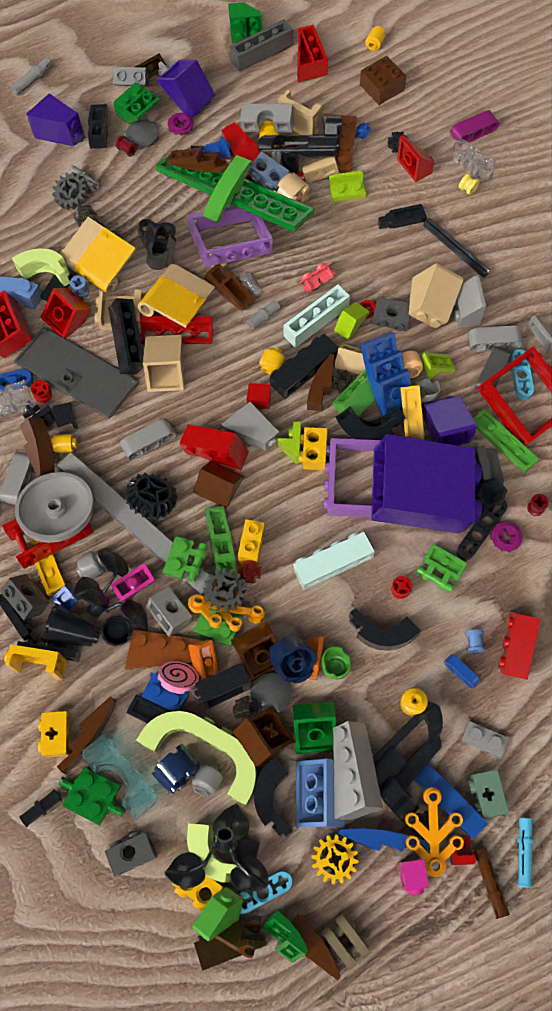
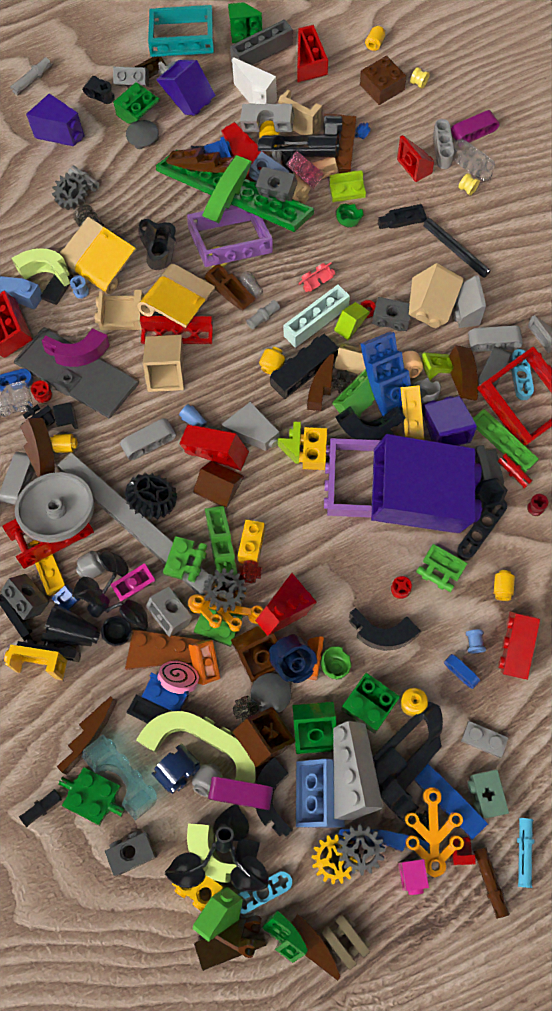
yellow brick [38,711,71,758] -> none
red slope [40,288,91,339] -> none
black slope [88,104,108,149] -> none
black brick [108,298,143,374] -> none
dark red bush [115,135,138,157] -> none
magenta gear [168,113,194,136] -> none
black window [194,663,251,709] -> none
red panel [247,383,271,409] -> none
light aqua brick [293,532,375,590] -> none
black gear [388,131,408,153] -> none
magenta gear [491,522,523,553] -> none
none -> magenta arch [42,328,110,367]
none -> black piece [82,75,115,104]
none -> teal window [148,5,214,57]
none -> medium blue cone [179,404,207,427]
none -> magenta beam [208,777,273,810]
none -> white slope [232,58,277,104]
none -> red wedge [255,573,317,636]
none -> dark grey brick [256,167,298,202]
none -> clear pink brick [286,150,324,189]
none -> green hair [336,203,364,228]
none -> dark grey gear [337,824,385,876]
none -> green slope [341,673,400,734]
none -> light yellow wheel [410,67,430,89]
none -> light grey beam [433,119,454,169]
none -> reddish brown slope [449,345,478,401]
none -> yellow brick [493,570,515,601]
none -> red pin [497,453,533,488]

